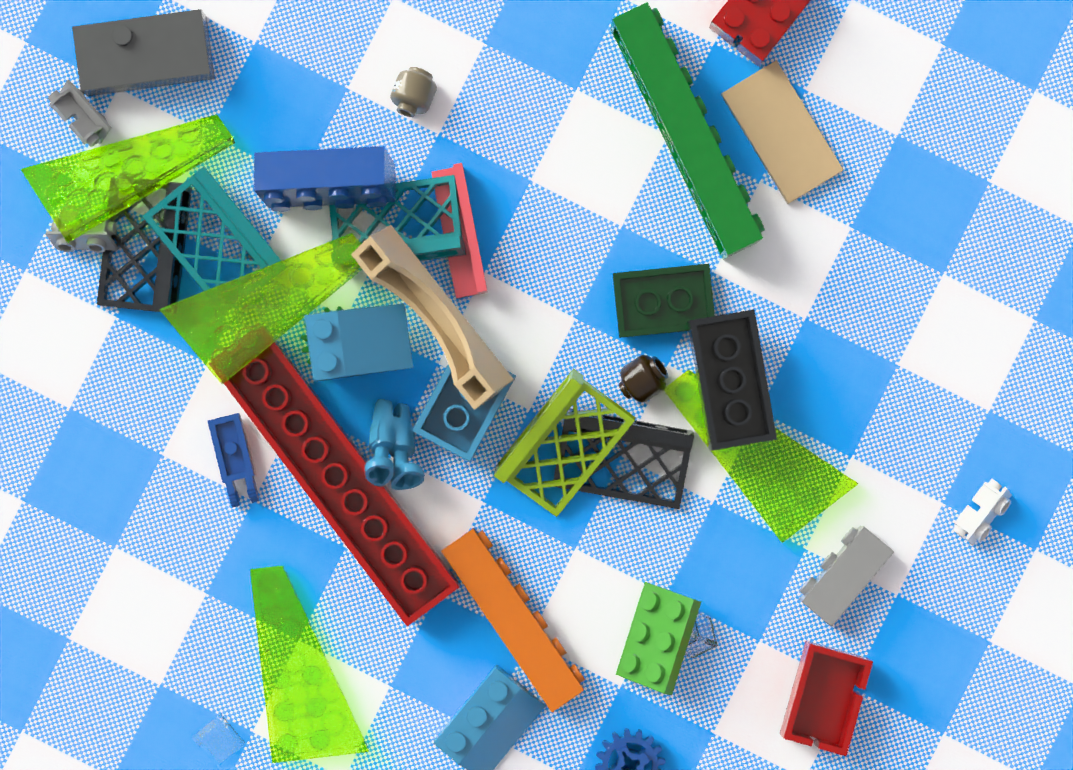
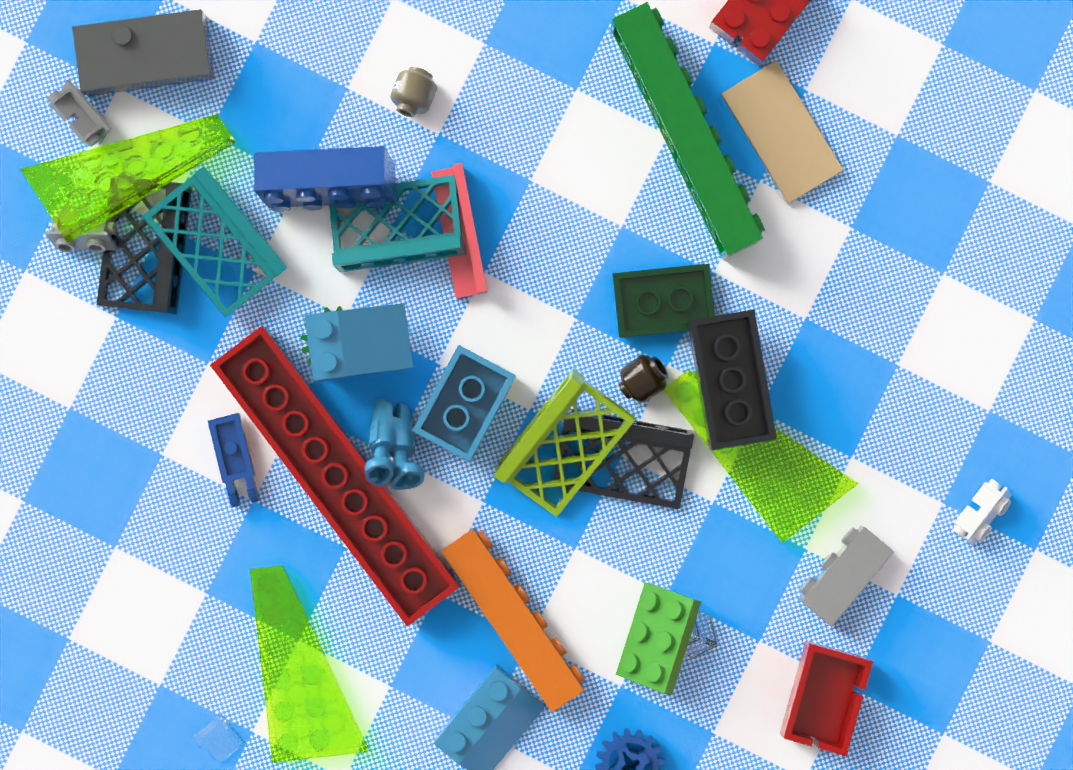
clear neon green wing [159,233,363,385] -> none
tan arch [351,225,514,410] -> none

